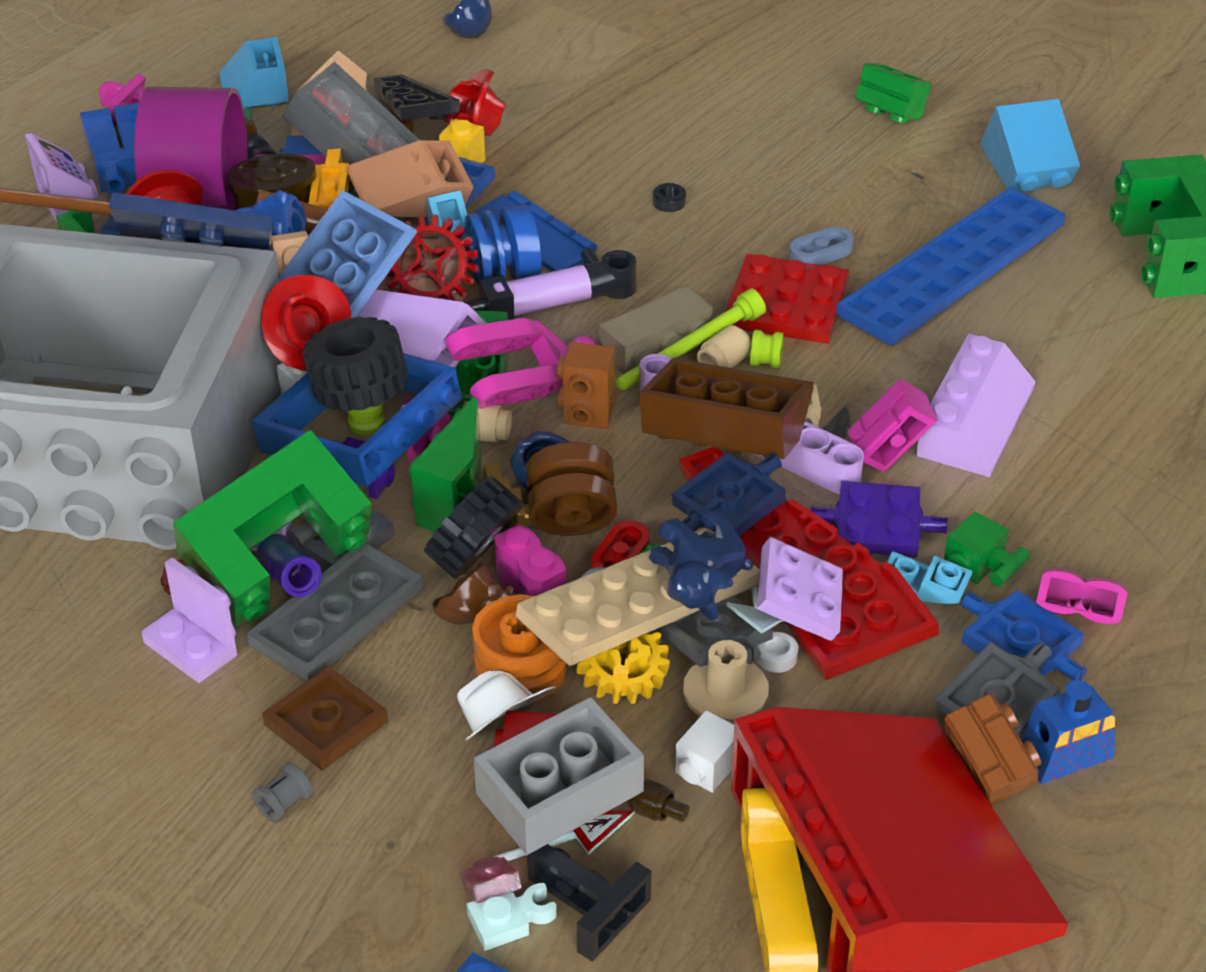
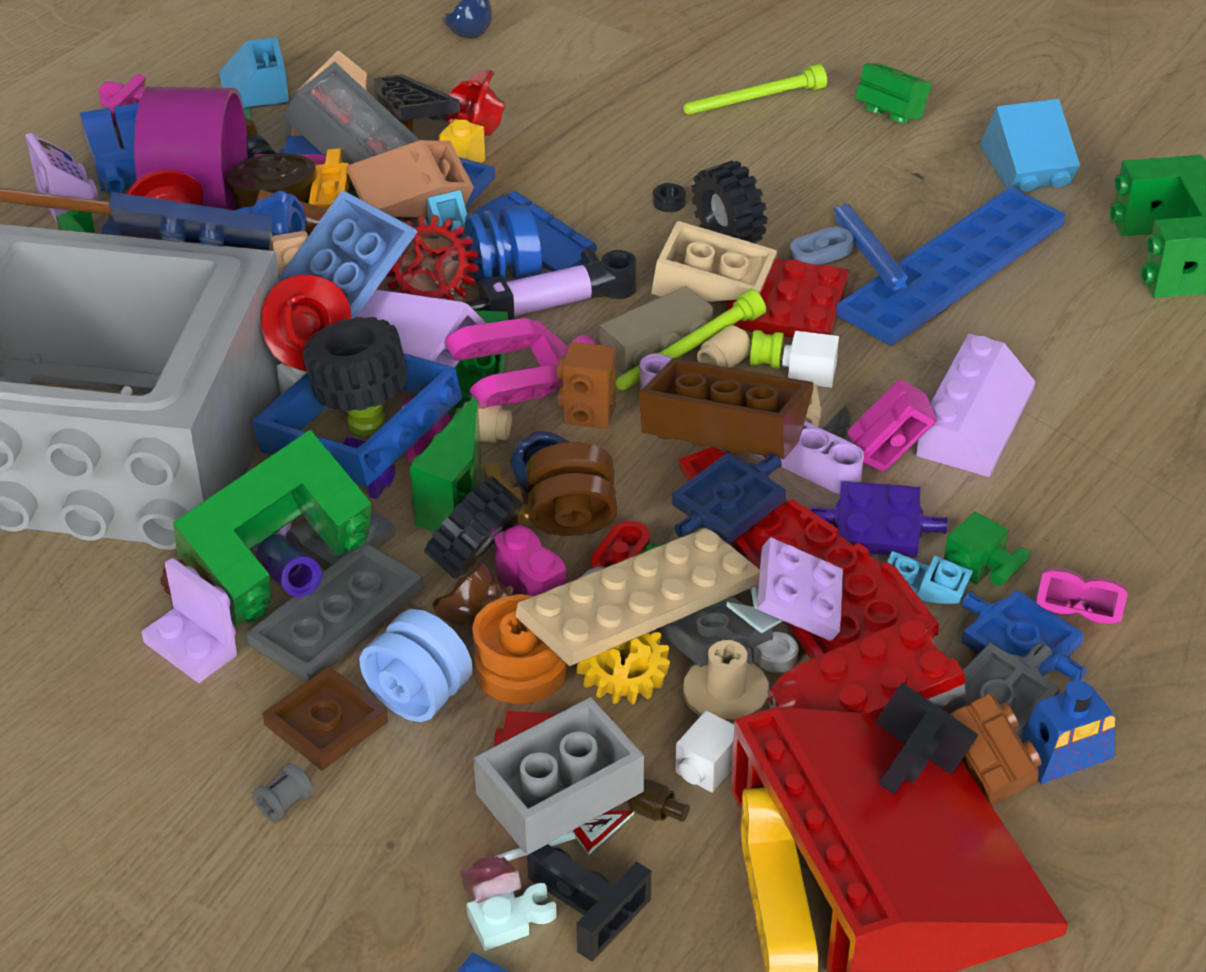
white piece [457,671,557,741] -> none
dark blue animal [649,510,753,621] -> none
none -> light blue wheel [359,609,473,722]
none -> tan slope [651,221,777,302]
none -> lime piece [683,63,827,115]
none -> black wheel [692,160,767,244]
none -> red piece [768,613,967,714]
none -> white brick [783,331,839,388]
none -> blue axle [834,203,908,292]
none -> black bracket [875,683,979,794]

